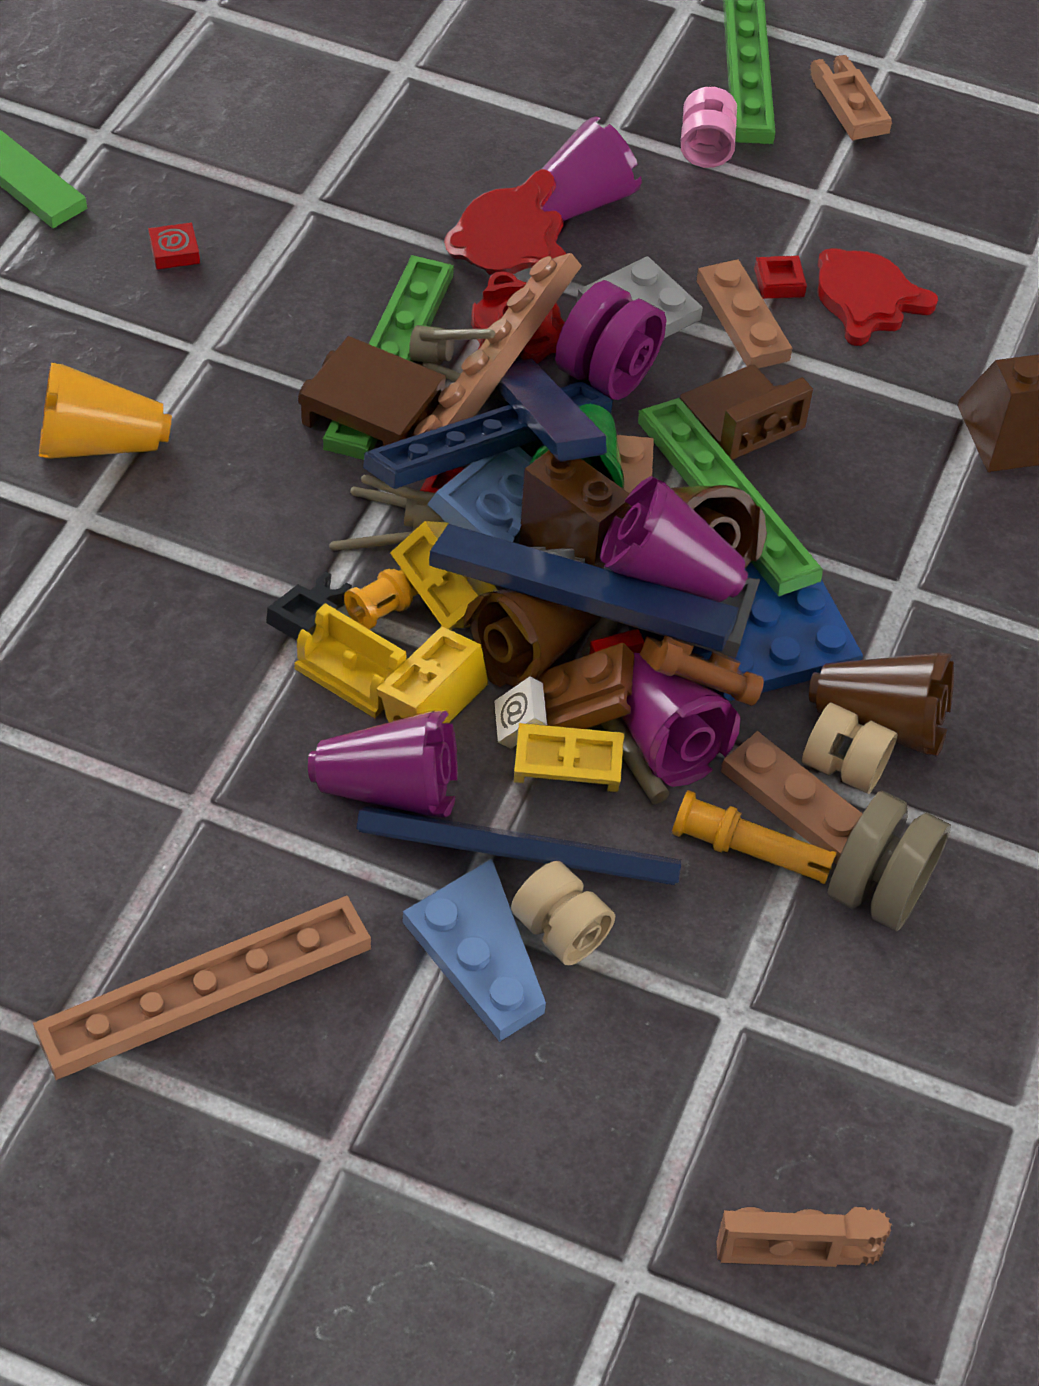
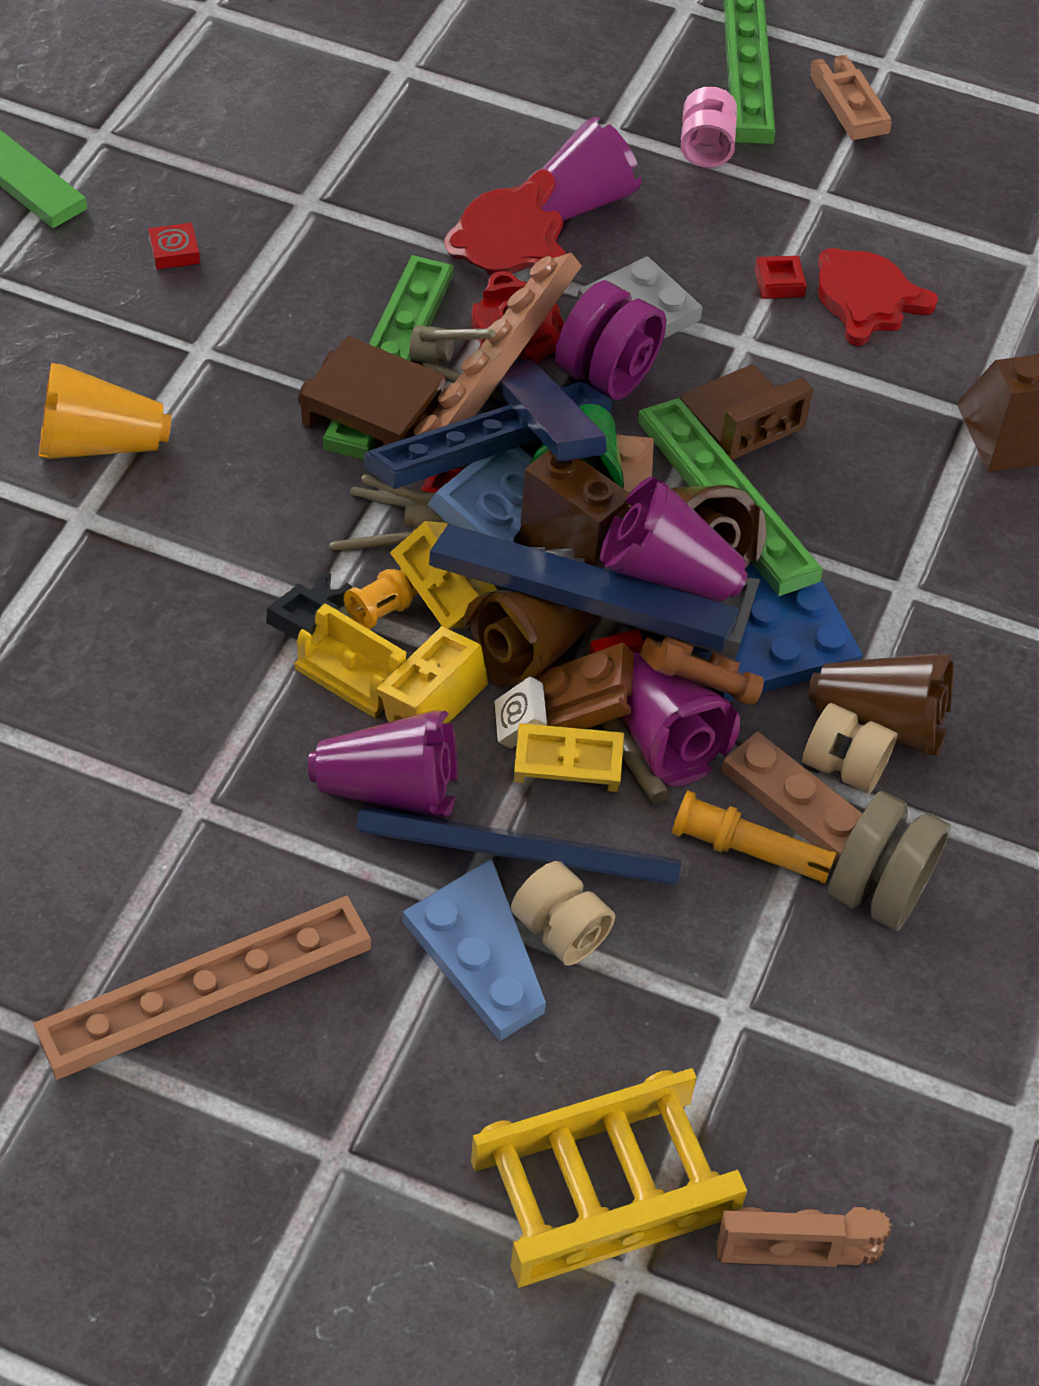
nougat plate [697,259,793,369] -> none
none -> yellow fence [471,1068,747,1288]

